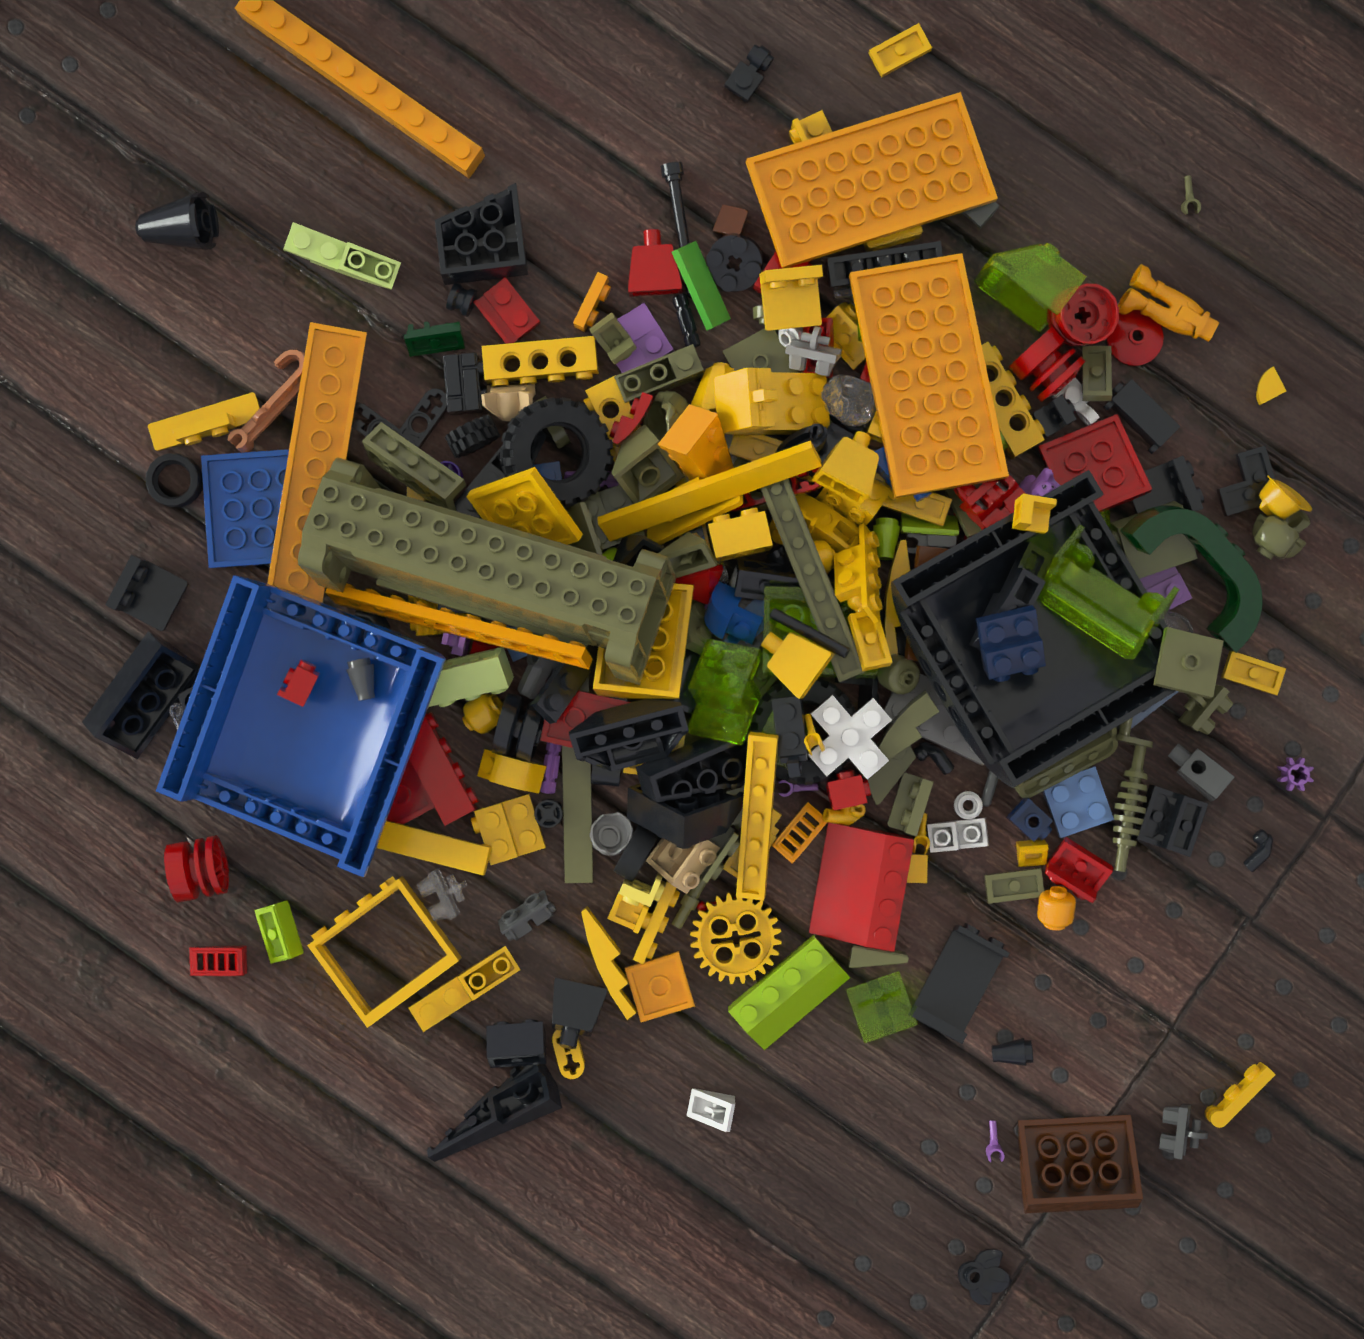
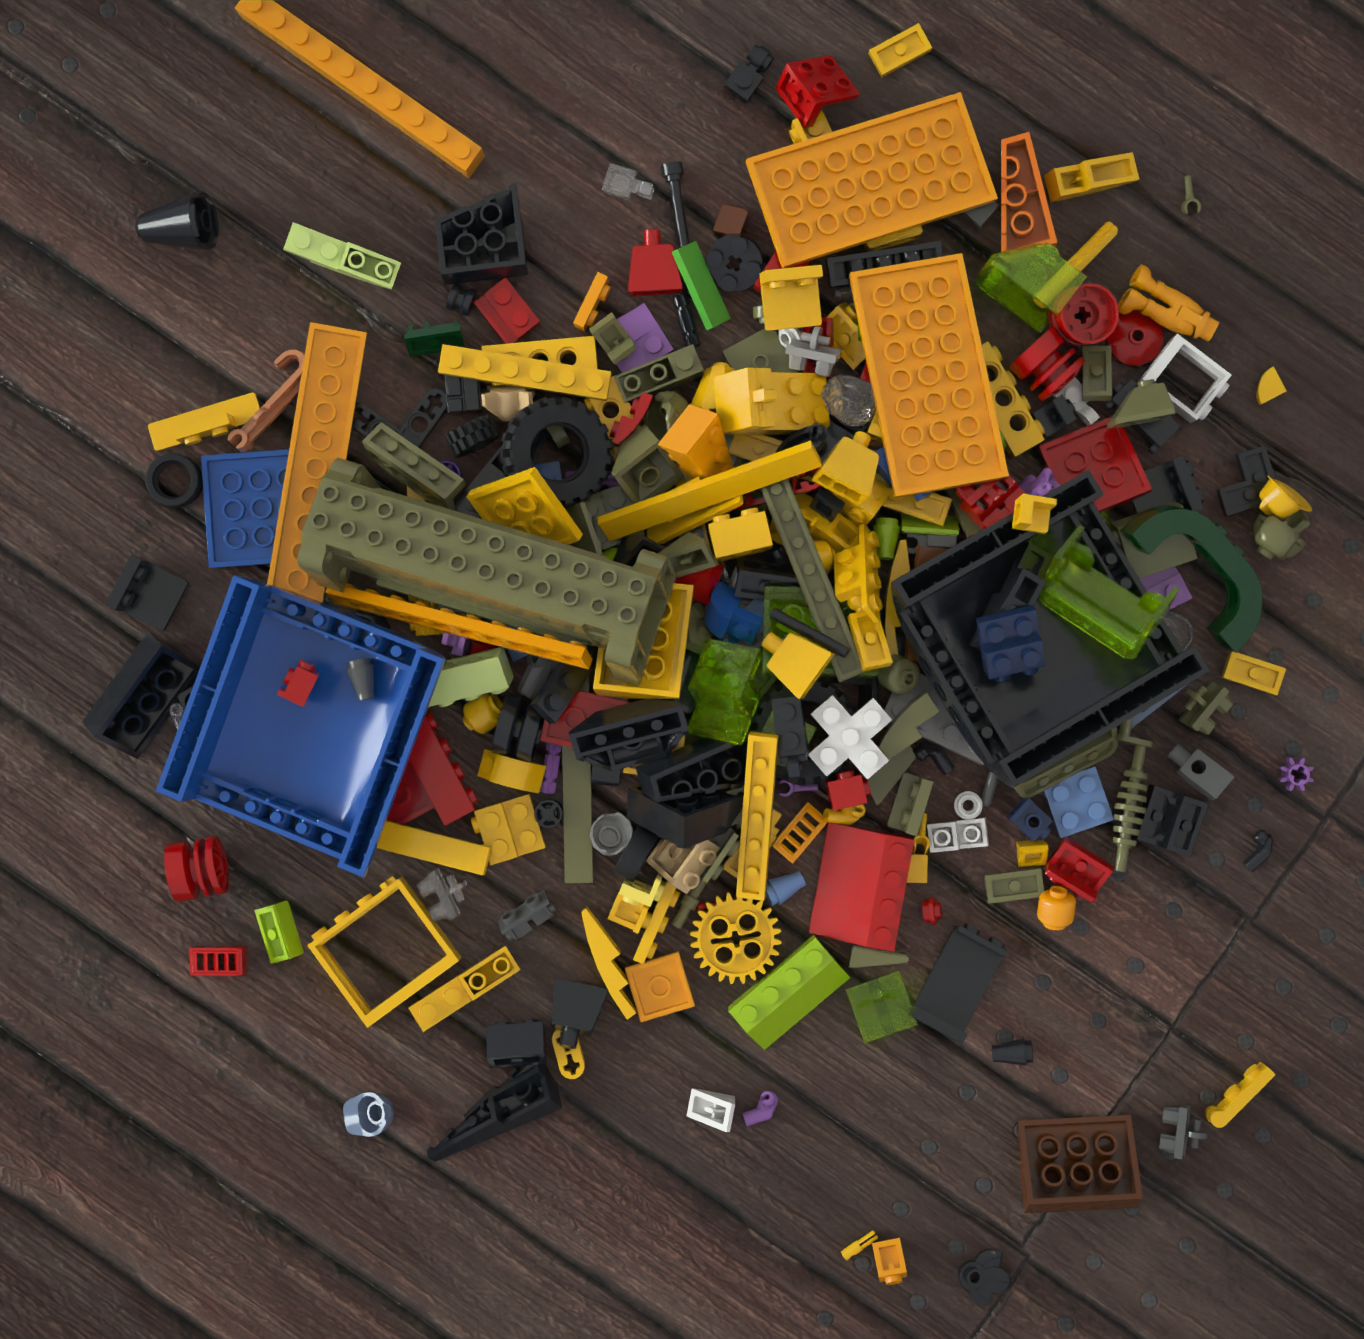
yellow hand [804,714,825,755] -> none
medium lavender hand [986,1120,1005,1162] -> none
olive plate [1153,627,1224,699] -> none
none -> sand blue piece [343,1092,394,1137]
none -> yellow plate [438,344,612,401]
none -> clear plate [601,163,655,200]
none -> medium lavender arm [743,1090,778,1126]
none -> medium blue cone [766,871,806,906]
none -> red bracket [775,55,859,128]
none -> black tile [809,487,845,522]
none -> yellow pin [840,1230,878,1261]
none -> light orange bracket [872,1238,907,1285]
none -> red plate [922,897,942,925]
none -> orange wedge [1001,132,1057,263]
none -> yellow axle [1033,221,1118,309]
none -> yellow slope [1044,152,1140,203]
none -> olive slope [1107,379,1175,430]
none -> white window [1138,334,1231,423]

